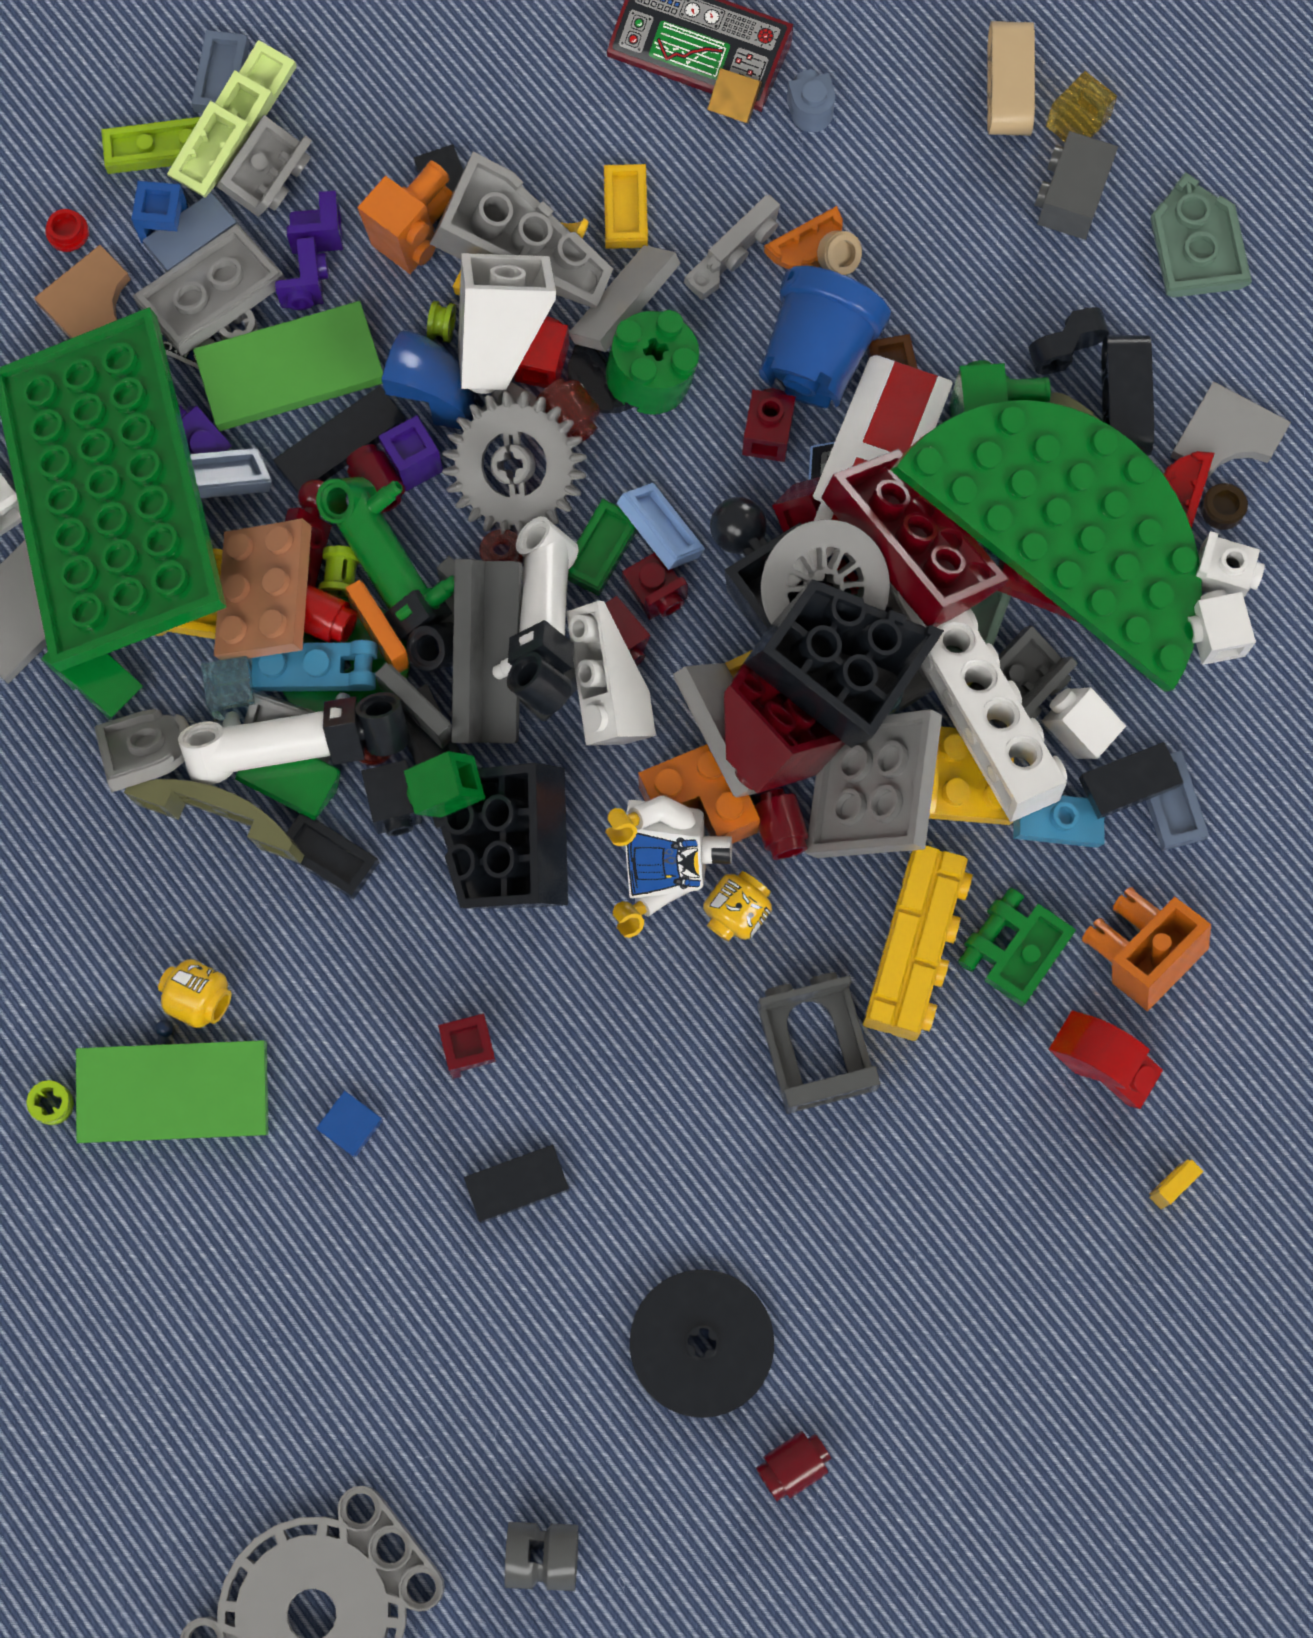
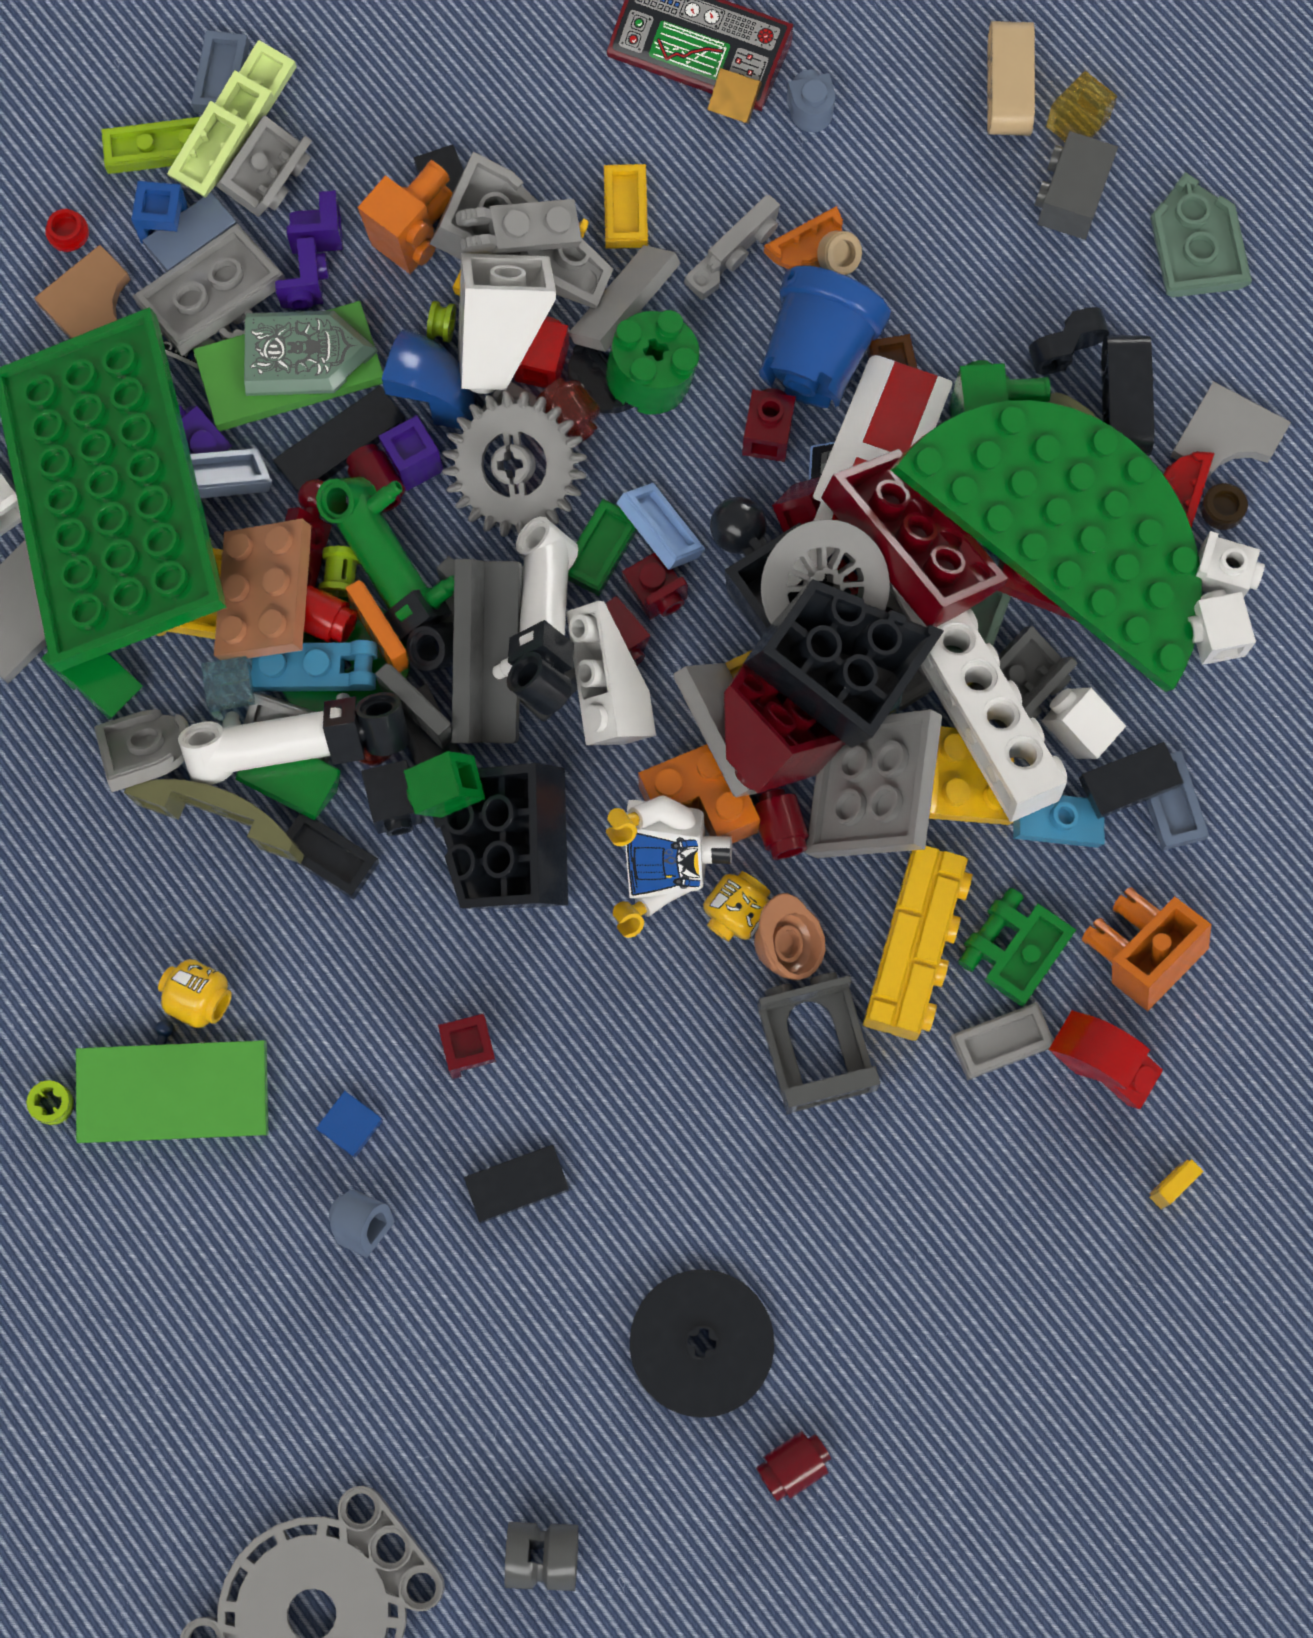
clear red plate [479,529,523,563] -> none
none -> sand green tile [244,311,378,396]
none -> sand blue plate [329,1190,395,1258]
none -> light grey hinge [455,199,582,254]
none -> nougat hat [754,893,826,980]
none -> light grey tile [950,1002,1054,1081]

